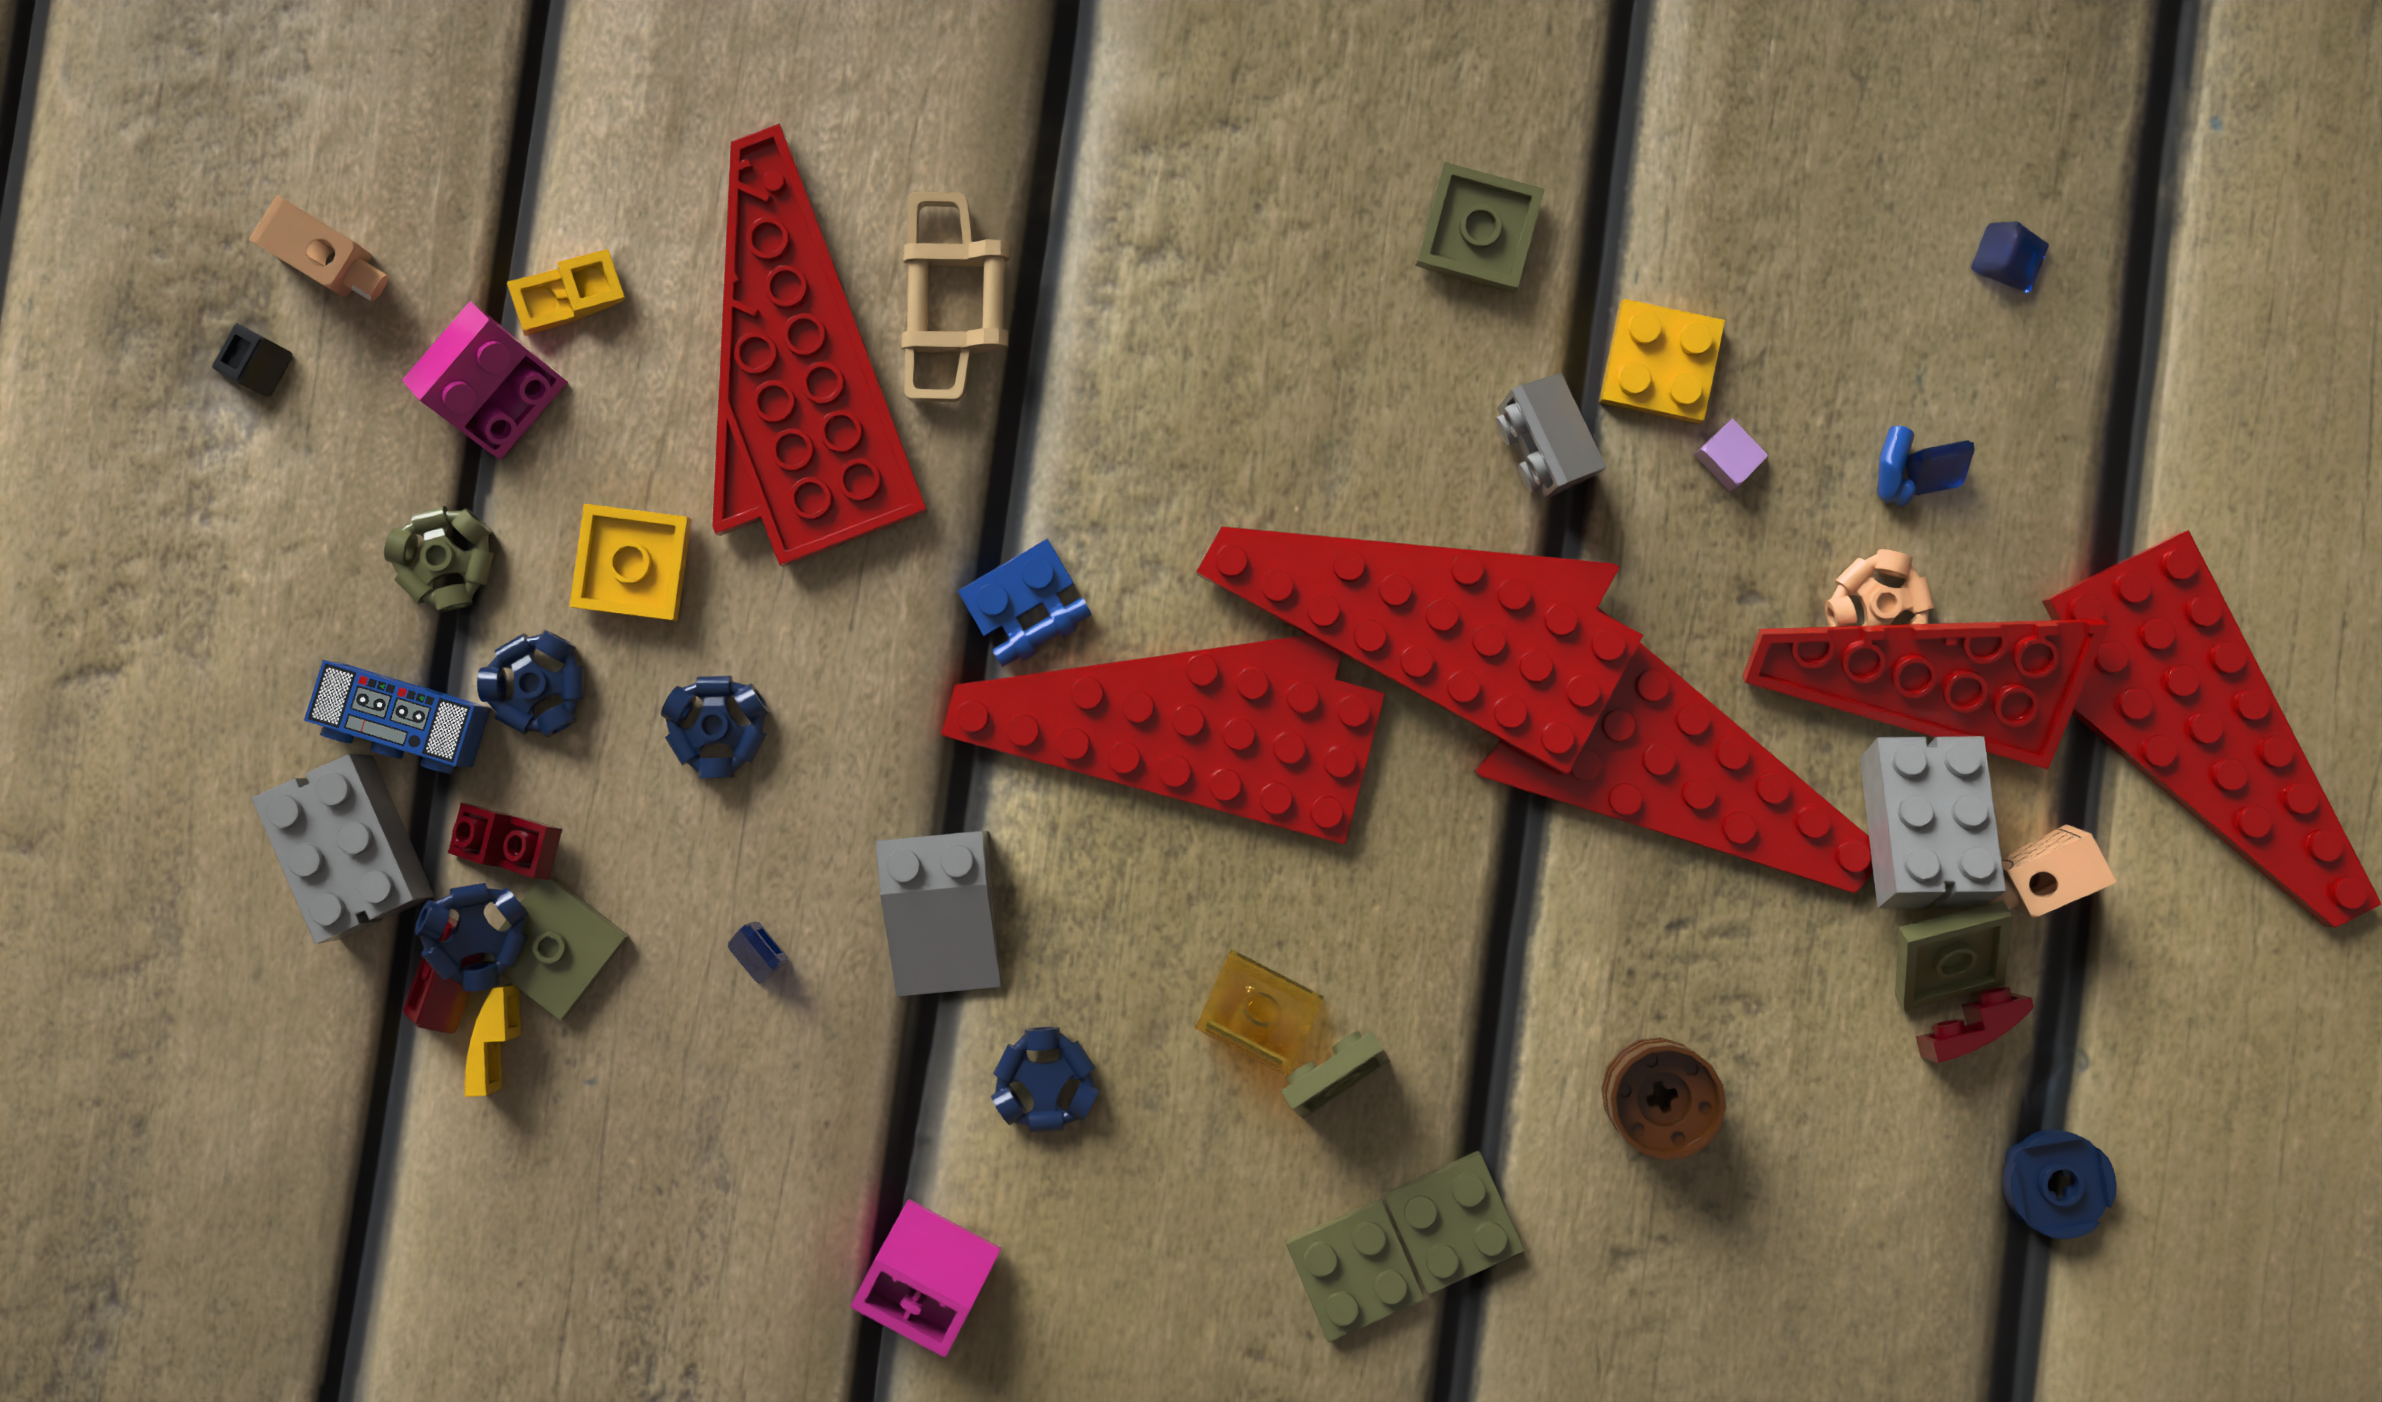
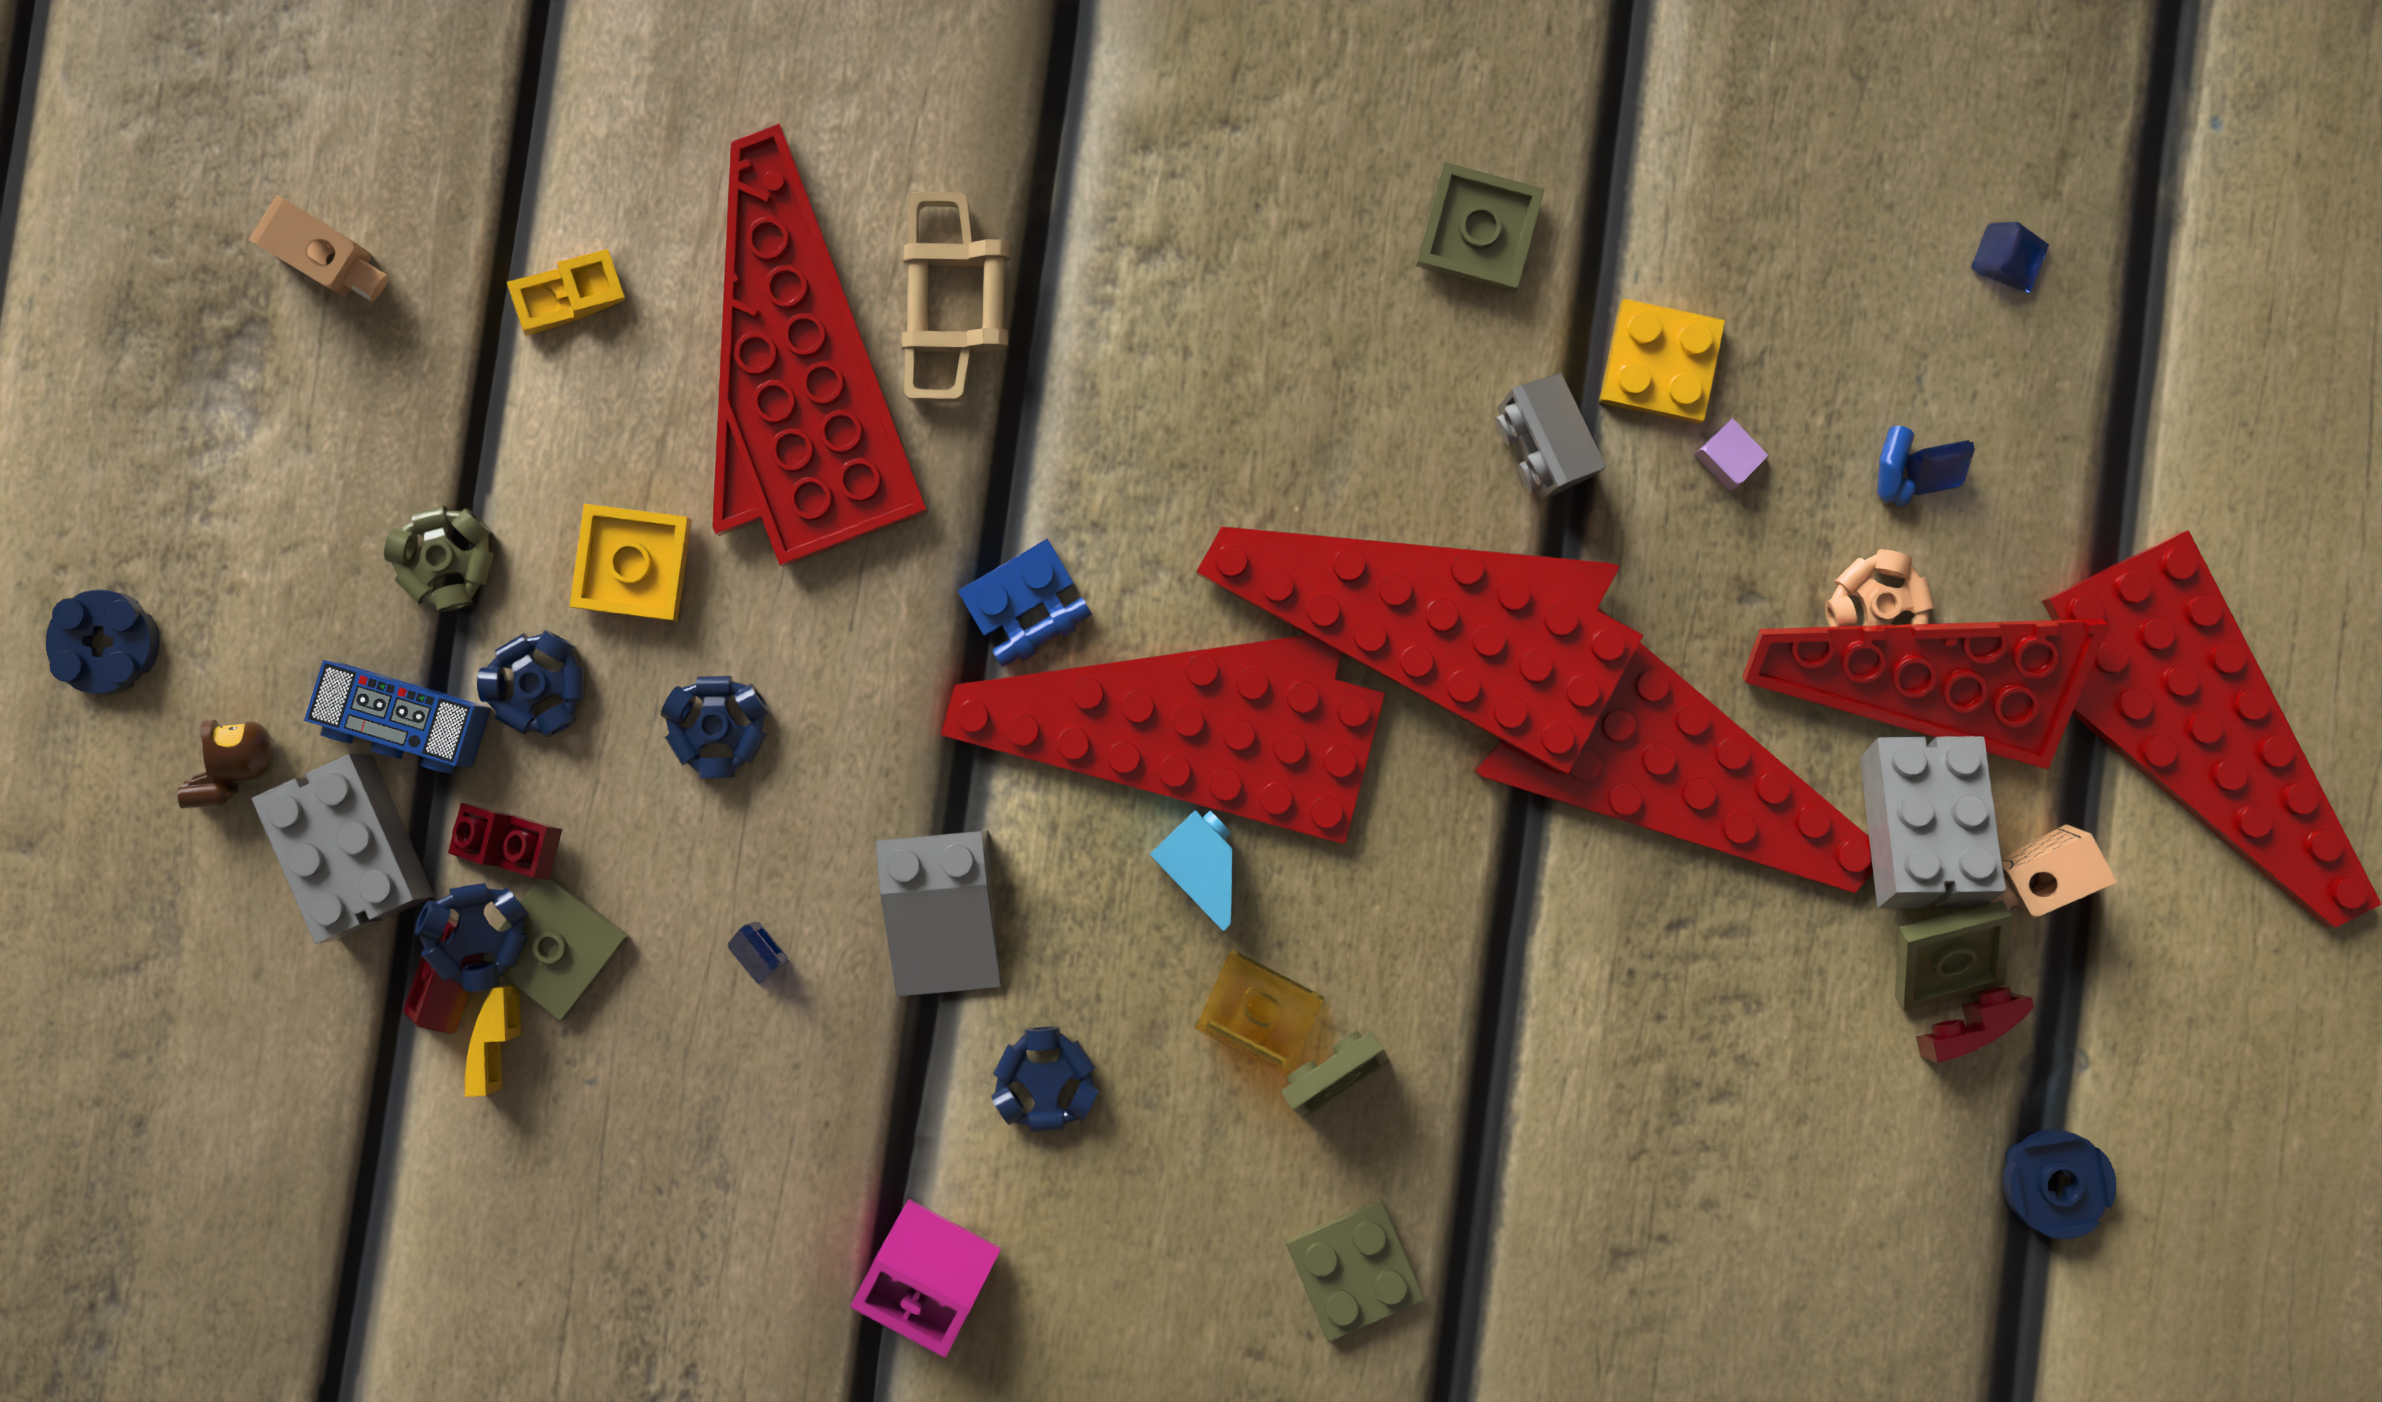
black slope [212,323,293,397] -> none
dark pink slope [402,301,567,460] -> none
olive plate [1383,1151,1524,1295] -> none
reddish brown wheel [1601,1037,1726,1160] -> none
none -> dark blue plate [46,589,160,694]
none -> reddish brown piece [178,720,274,809]
none -> medium azure slope [1149,810,1232,931]

